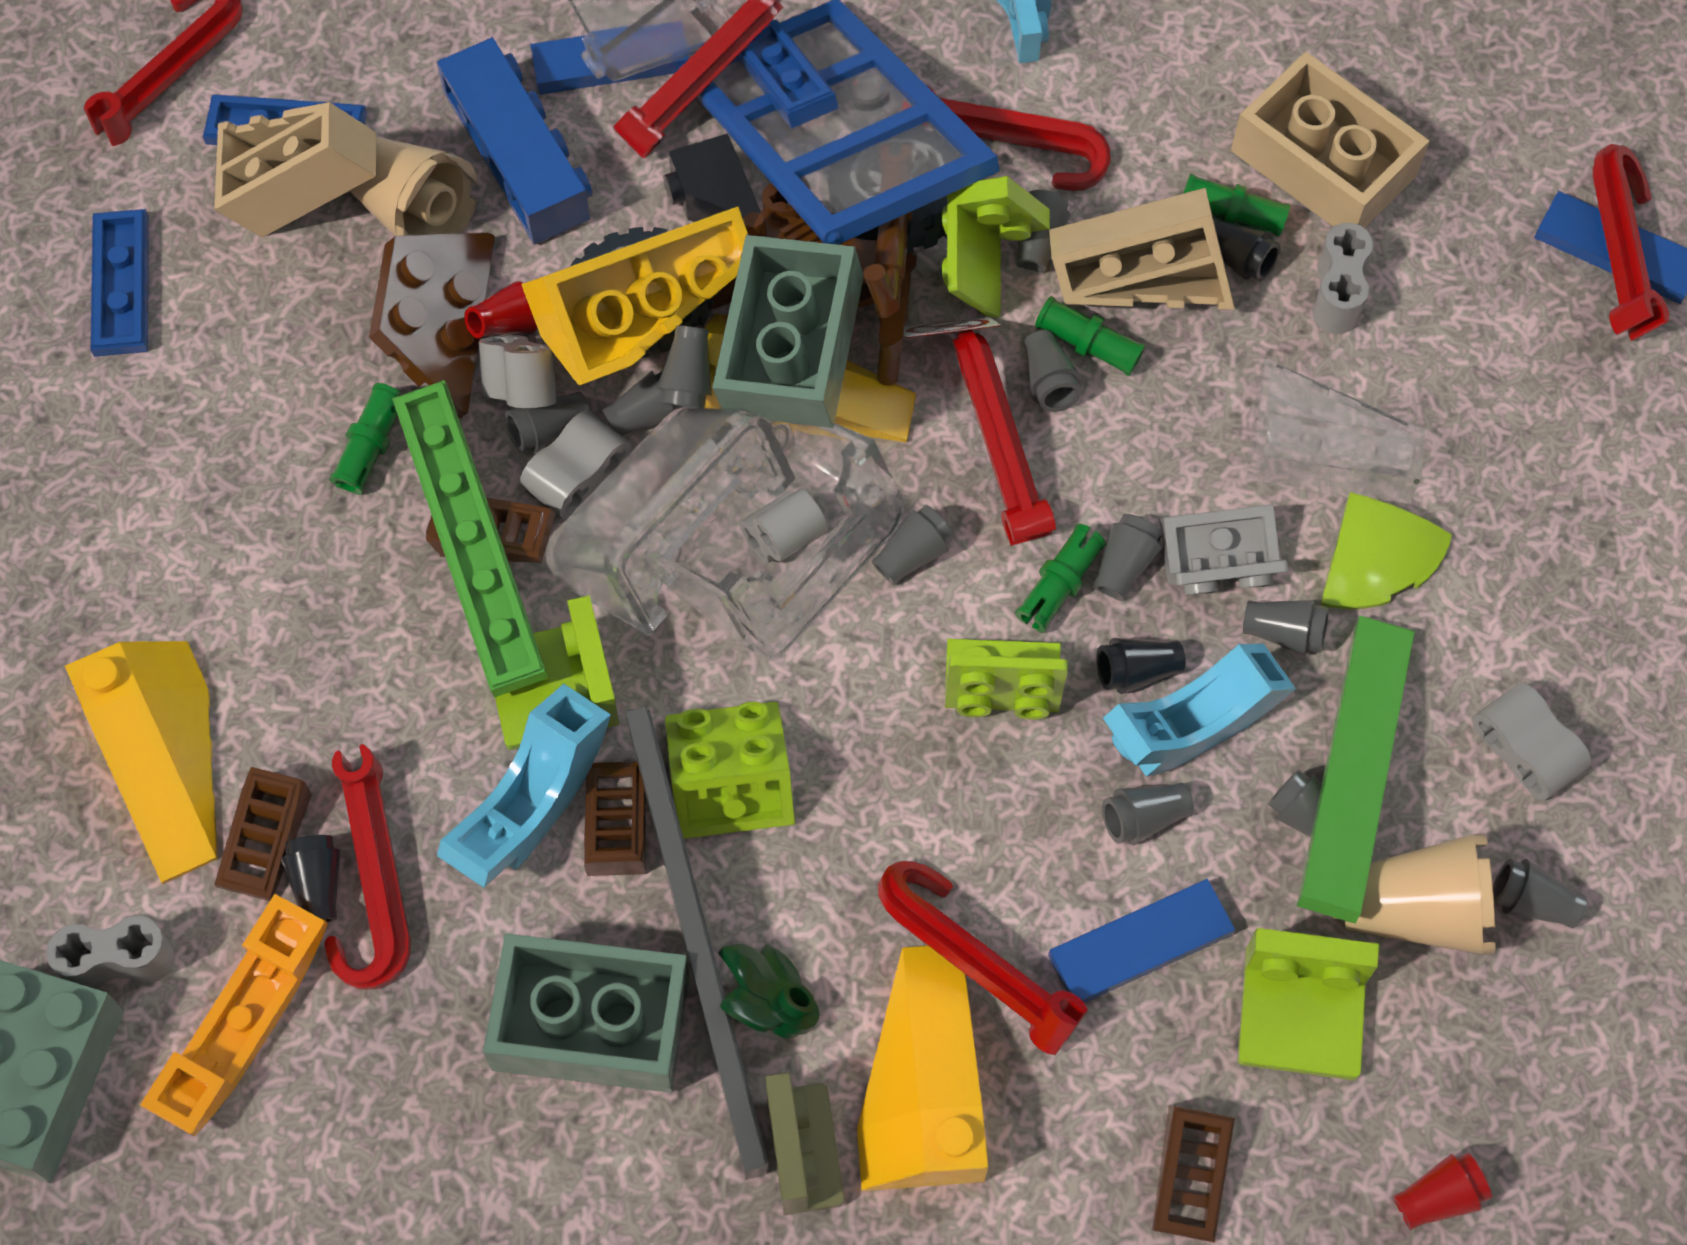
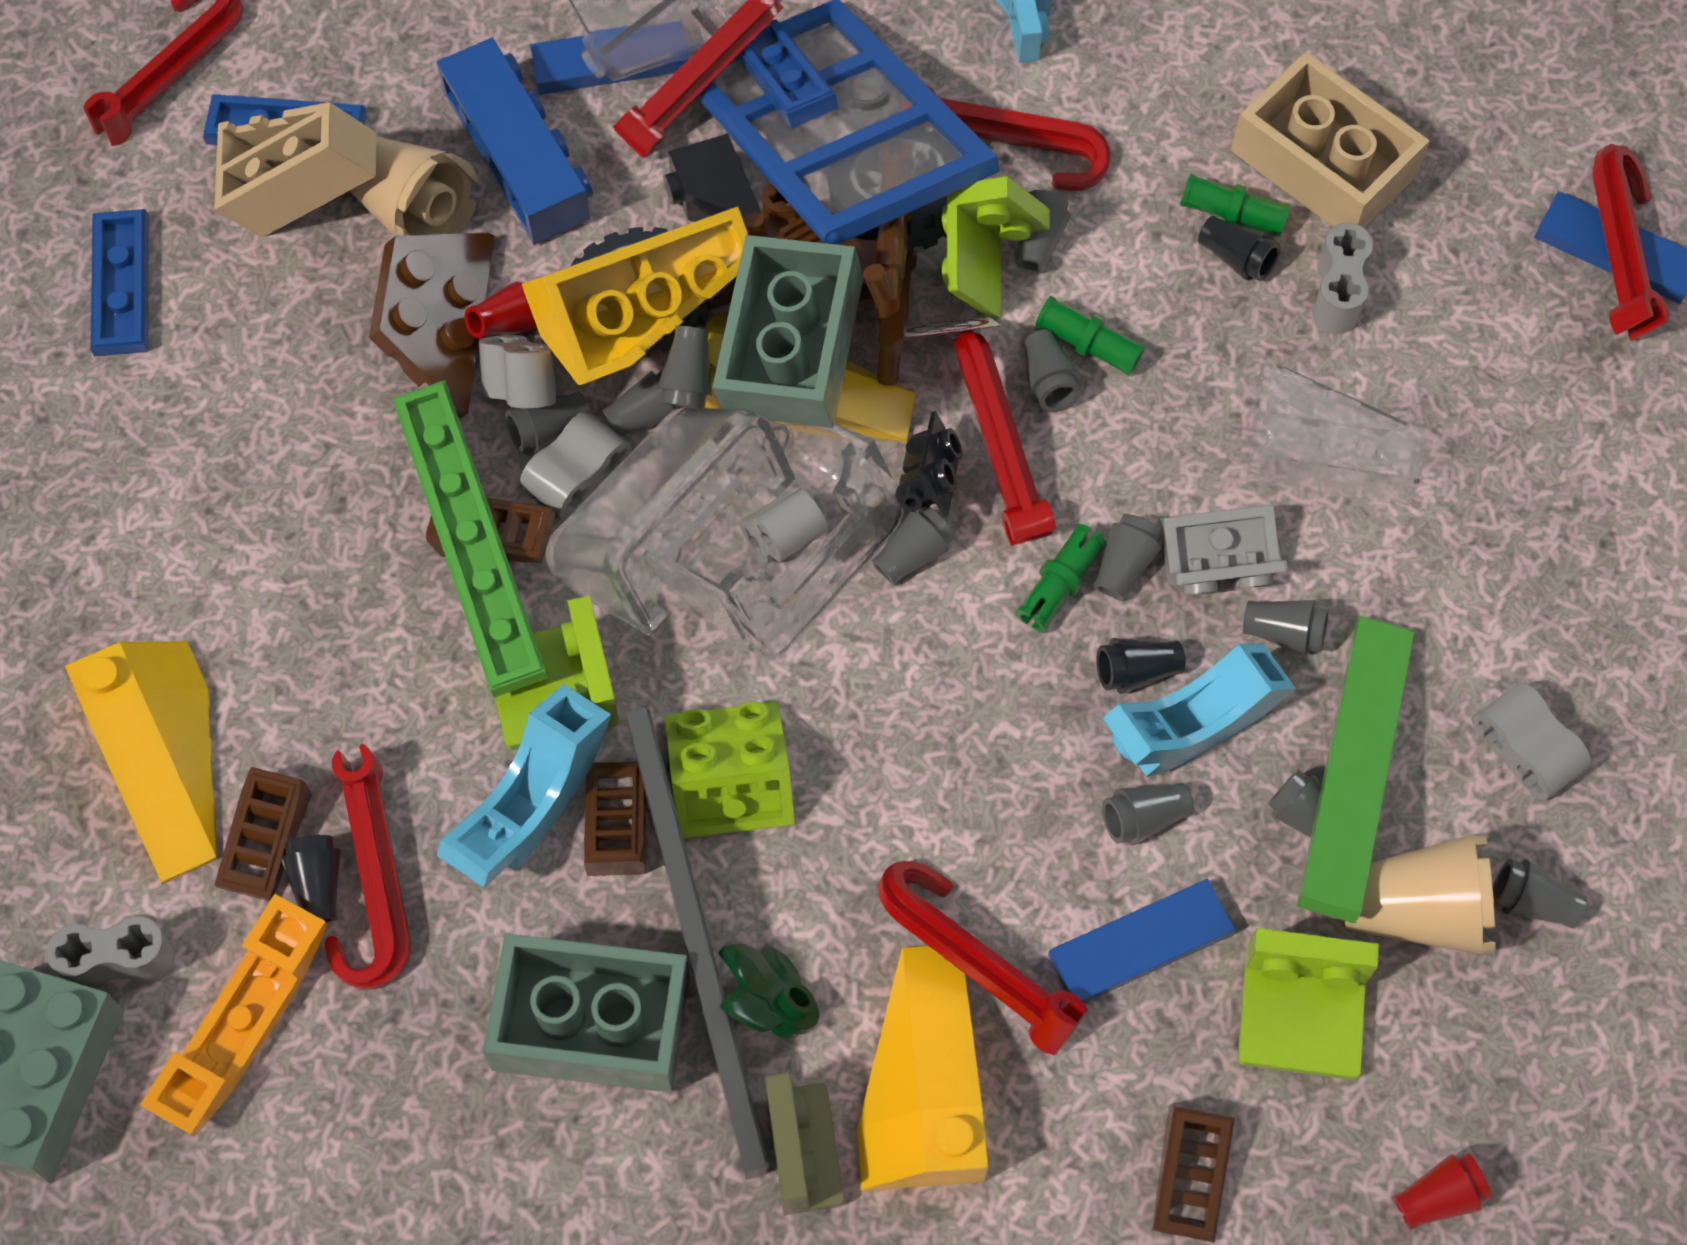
green pin [329,383,403,495] -> none
lime bracket [945,638,1068,720] -> none
tan wedge [1049,188,1235,310] -> none
lime brick [1320,492,1452,609] -> none
none -> black hinge [896,411,962,517]

